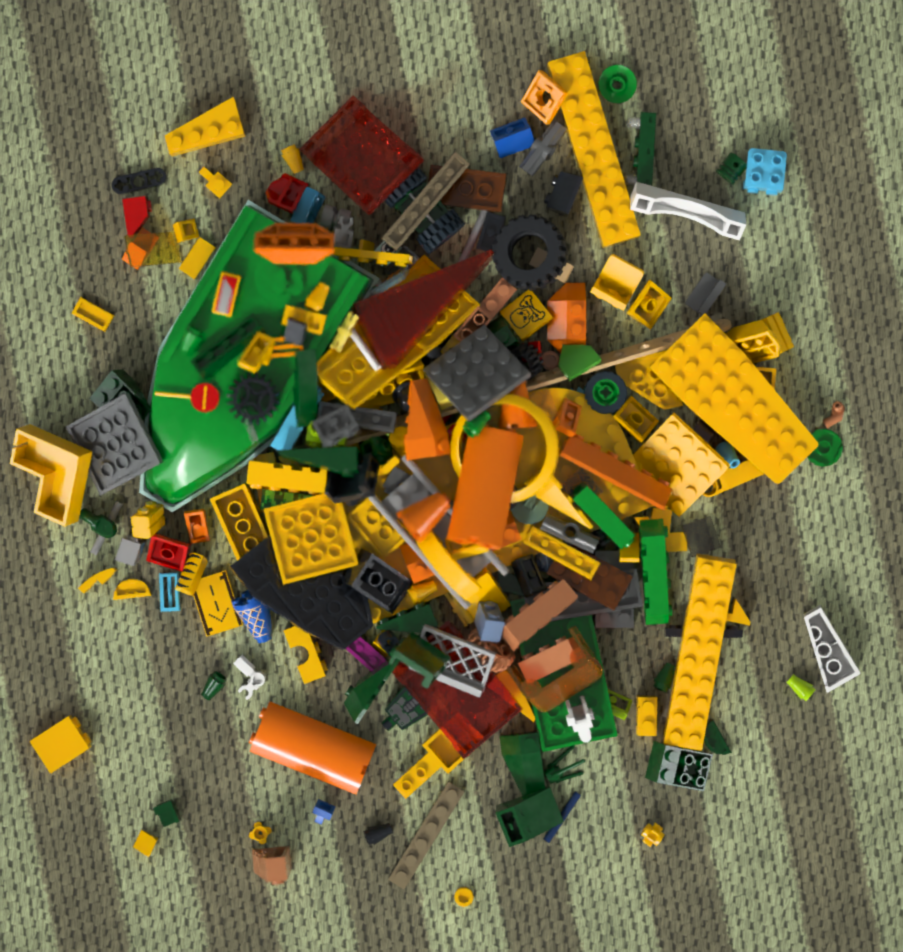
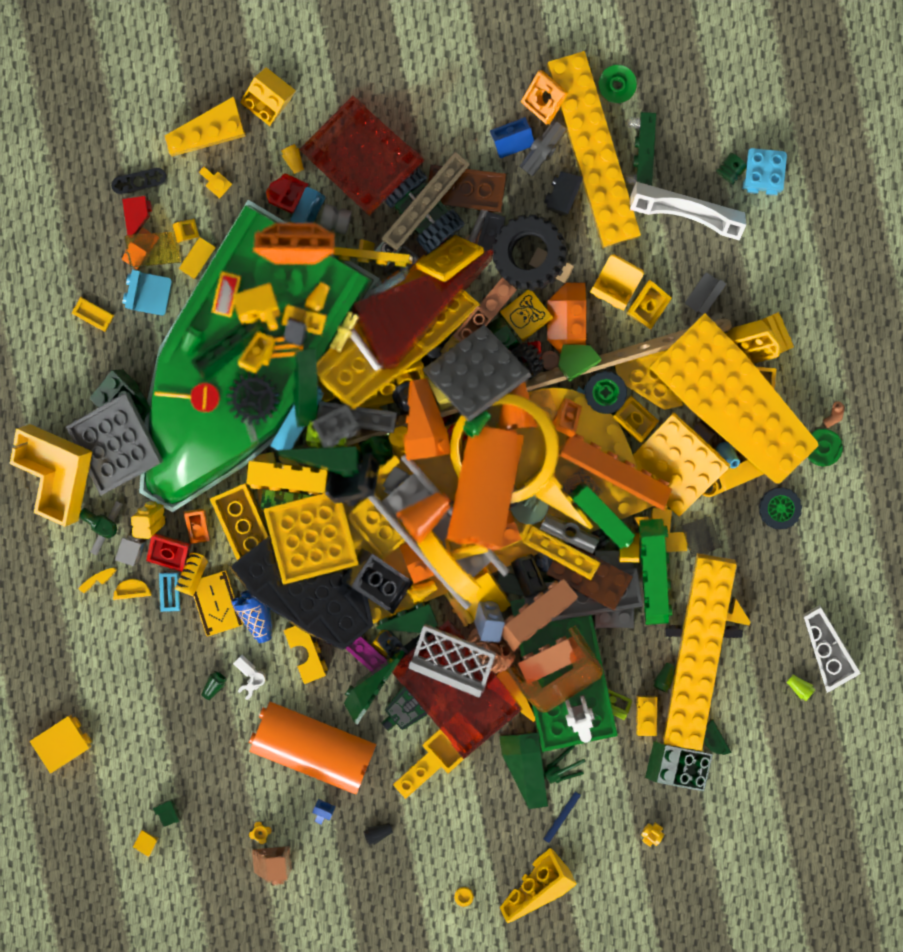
light grey plate [333,214,354,249] -> none
dark tan plate [388,781,465,889] -> none
dark green panel [389,632,451,689] -> none
dark green slope [495,787,564,847] -> none
none -> medium azure bracket [123,270,172,316]
none -> yellow hinge [232,283,280,331]
none -> yellow slope [240,67,296,126]
none -> yellow tile [416,235,484,282]
none -> yellow wedge [500,848,577,923]
none -> black wheel [758,487,802,530]

